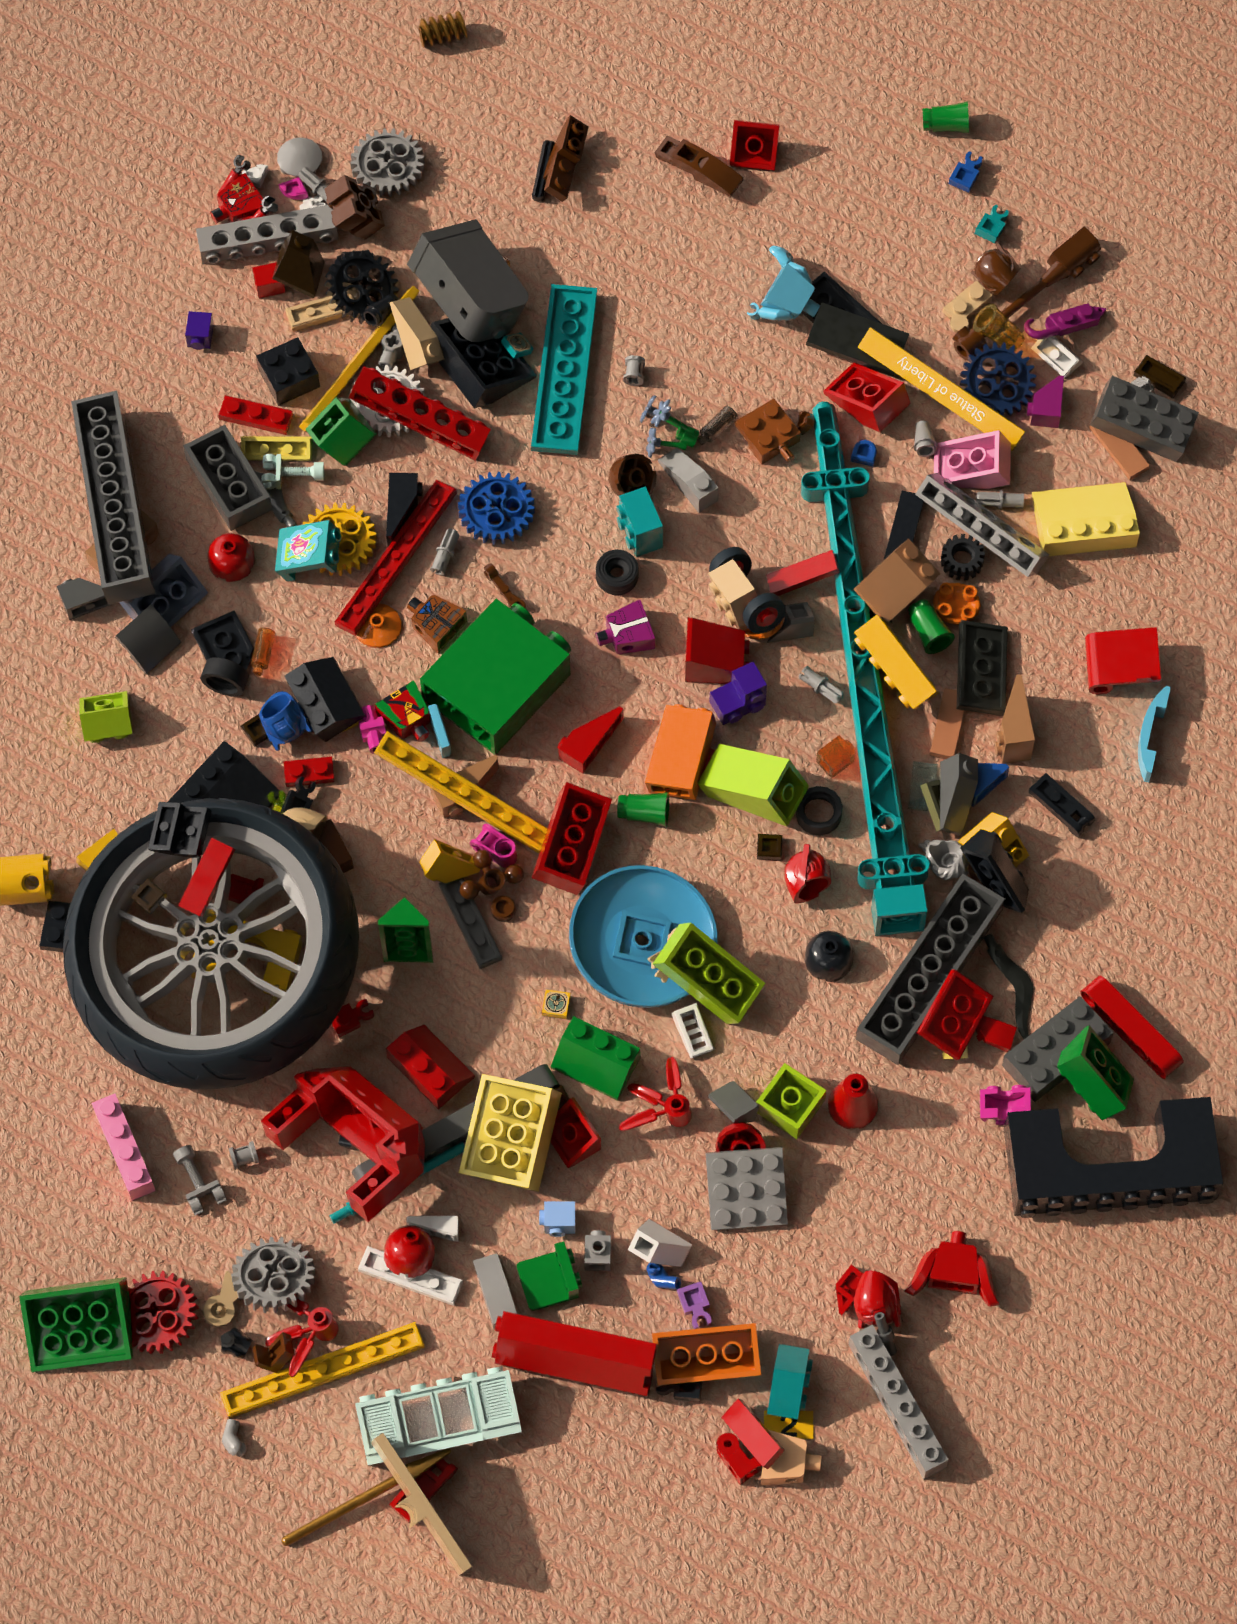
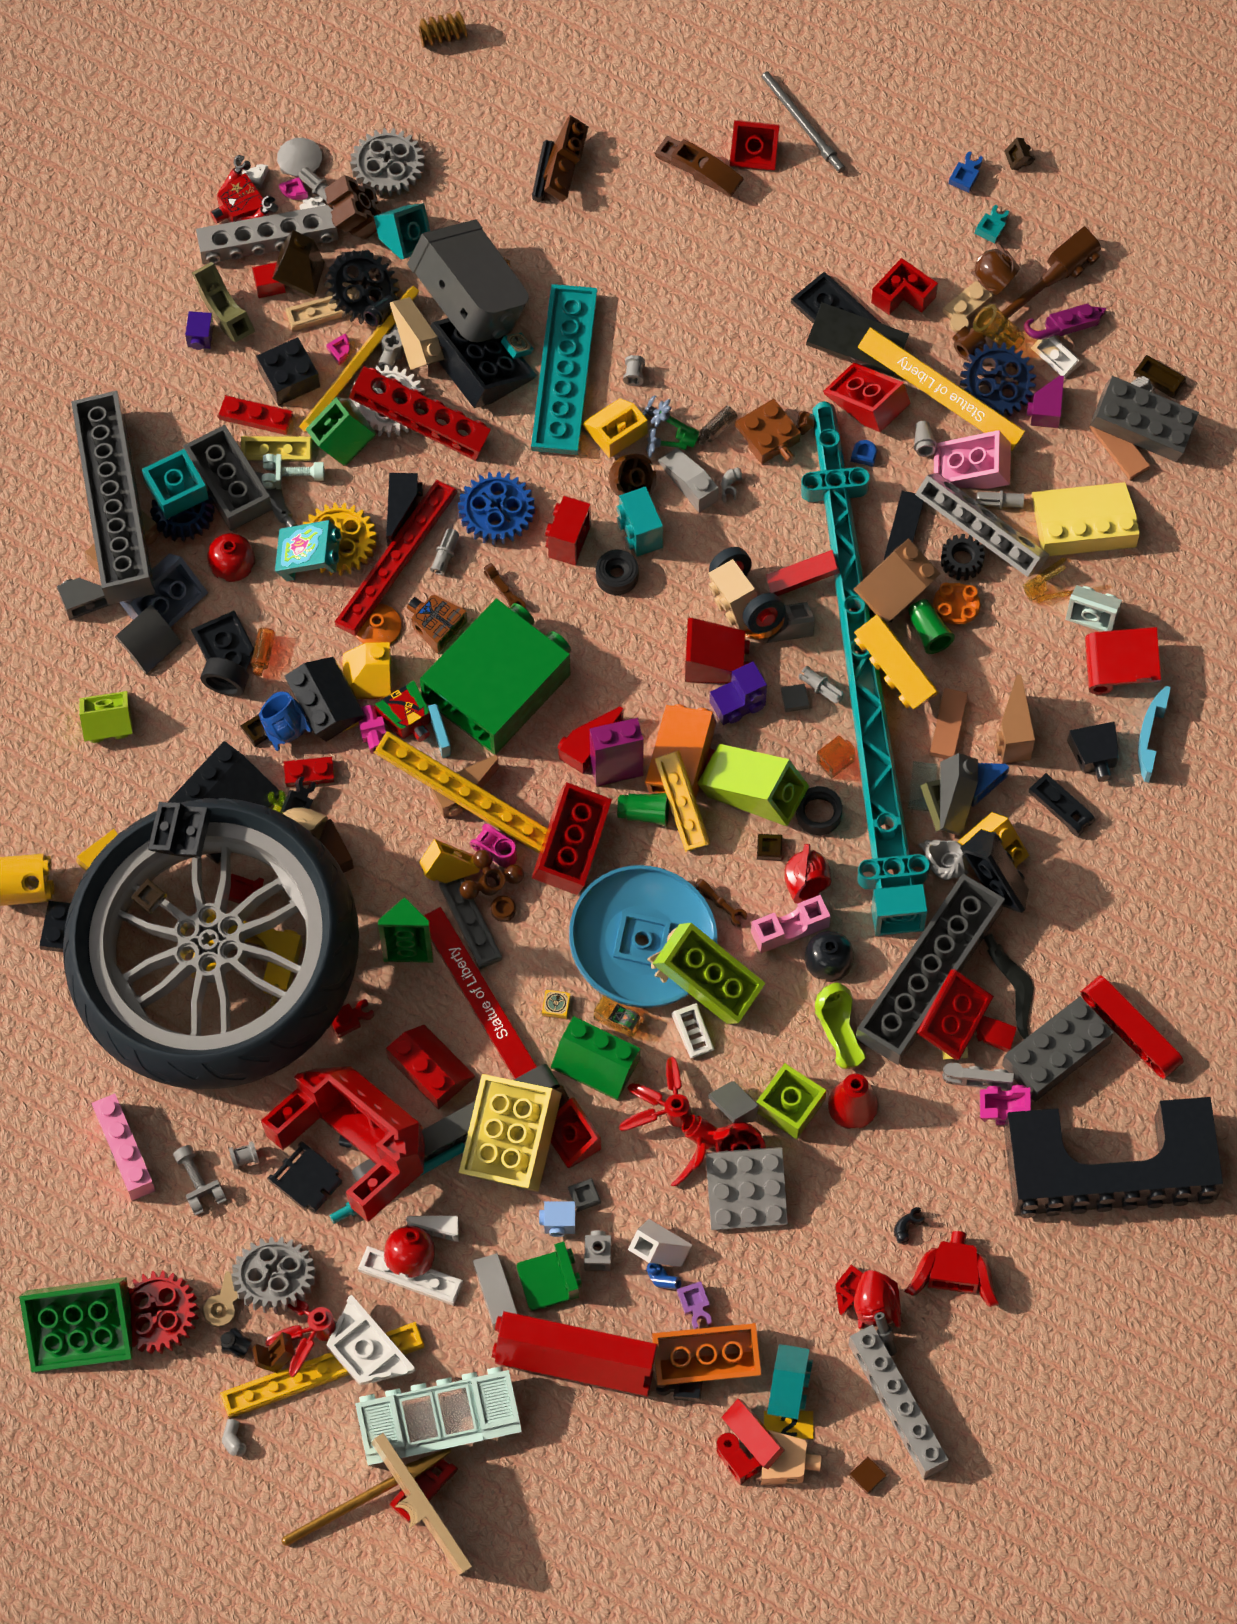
red tile [178,838,236,917] -> none
magenta torso [595,600,655,655] -> none
medium azure torso [747,246,820,320] -> none
green plant [922,101,969,133] -> none
pearl dark grey tile [956,620,1008,716] -> none
green slope [1057,1025,1134,1120] -> none
none -> teal brick [142,449,209,519]
none -> dark blue gear [150,491,215,542]
none -> olive arch [192,262,255,343]
none -> black plate [267,1141,342,1212]
none -> dark pink tile [326,333,350,365]
none -> white wing [327,1295,415,1386]
none -> yellow slope [343,642,391,699]
none -> teal slope [374,203,430,259]
none -> red tile [423,906,537,1079]
none -> red brick [545,496,591,566]
none -> dark grey tile [568,1178,601,1212]
none -> yellow slope [582,398,648,458]
none -> magenta brick [589,718,644,787]
none -> clear yellow leg [594,995,644,1037]
none -> yellow tile [655,751,710,852]
none -> red plant [671,1114,733,1187]
none -> reddish brown piece [695,878,747,927]
none -> light grey arm [721,468,742,502]
none -> bright pink arch [751,895,830,954]
none -> dark grey bar [761,71,846,173]
none -> dark grey tile [781,684,809,712]
none -> lime hair [815,983,866,1069]
none -> reddish brown tile [849,1457,886,1495]
none -> red brick [871,257,938,315]
none -> black arm [894,1207,925,1244]
none -> light grey hinge [942,1062,1014,1091]
none -> dark brown tile [1004,137,1035,170]
none -> clear yellow plant [1023,558,1074,604]
none -> light aqua slope [1065,585,1122,632]
none -> black torso [1067,721,1118,782]

